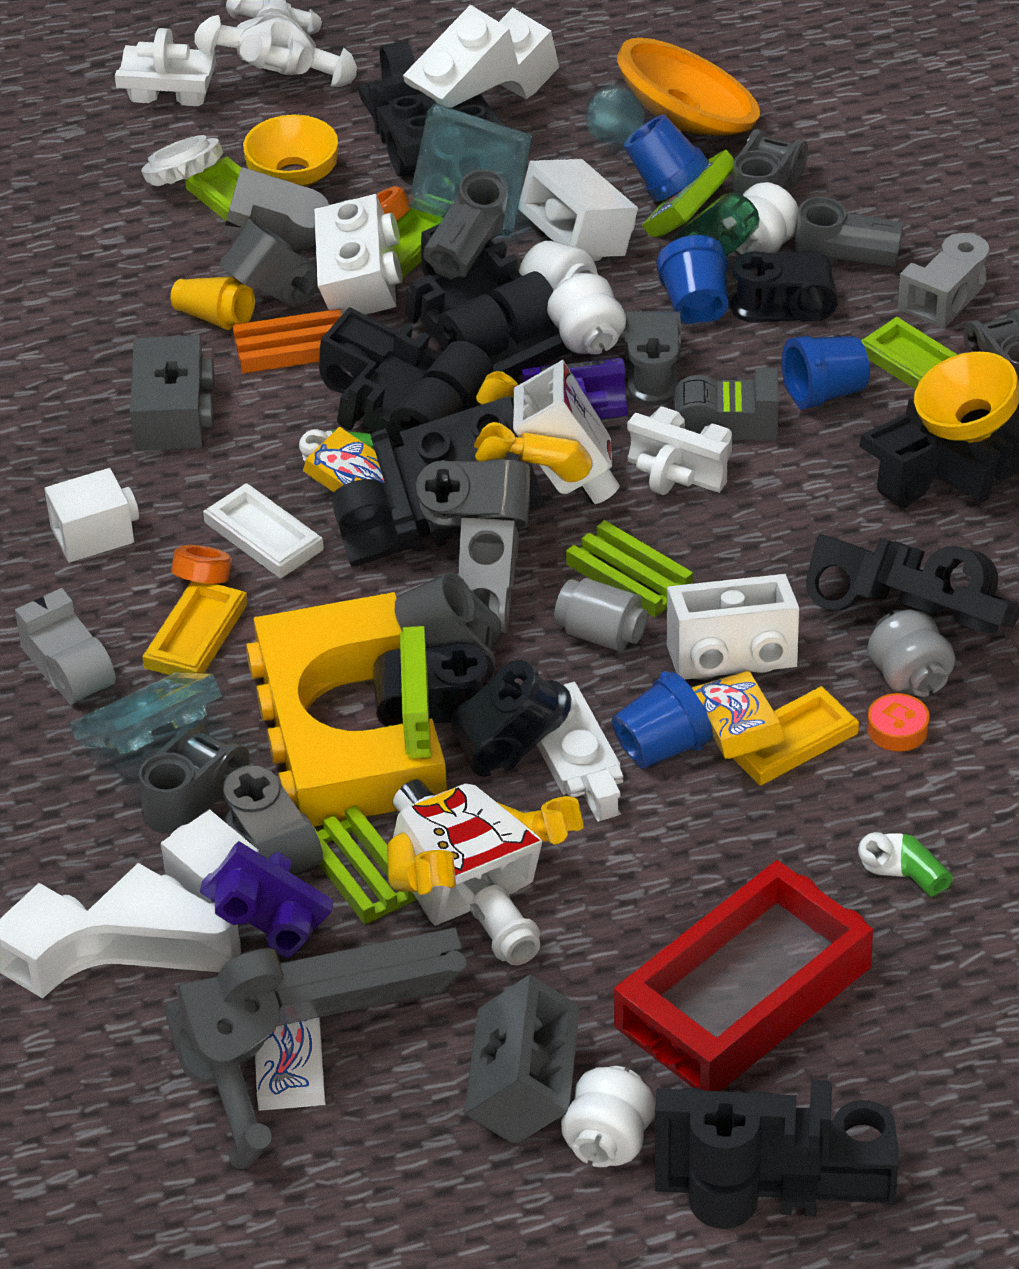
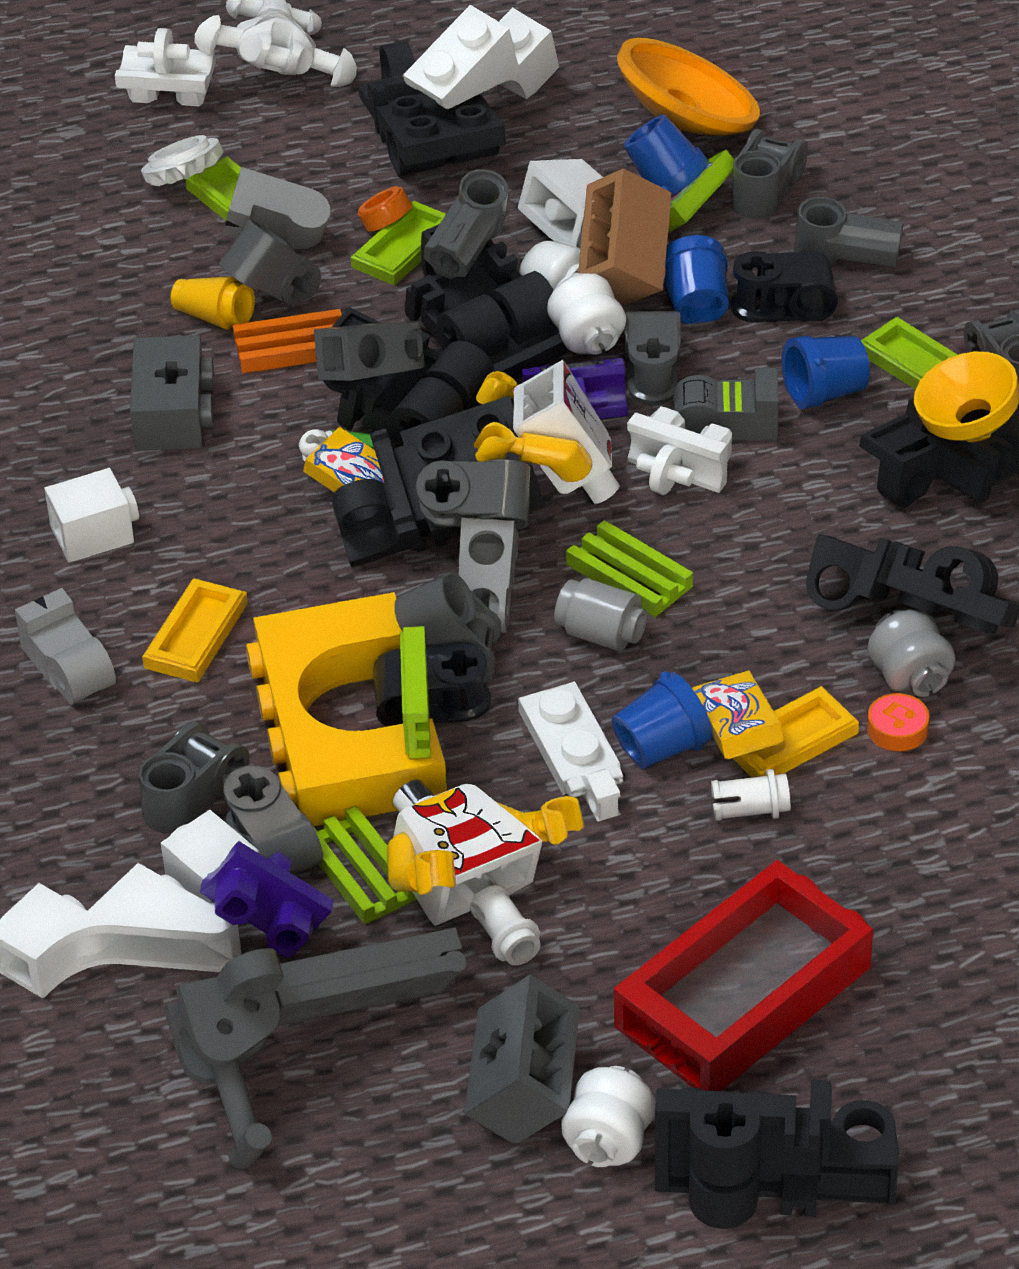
clear light blue plate [69,673,222,754] -> none
orange tile [171,545,232,584] -> none
white tile [203,483,324,579] -> none
yellow piece [243,115,339,187] -> none
white tile [255,1017,325,1111] -> none
white brick [314,194,403,315] -> none
clear light blue plate [408,103,532,236] -> none
black piece [450,660,572,777] -> none
clear light blue piece [585,84,644,142] -> none
white brick [667,574,799,680] -> none
clear green beam [673,193,760,256] -> none
white piece [723,182,799,255] -> none
arm [858,832,953,897] -> none
light grey leg [897,233,989,329] -> none
none -> dark grey leg [314,321,425,381]
none -> medium nougat brick [578,168,672,305]
none -> white pin [711,769,791,821]

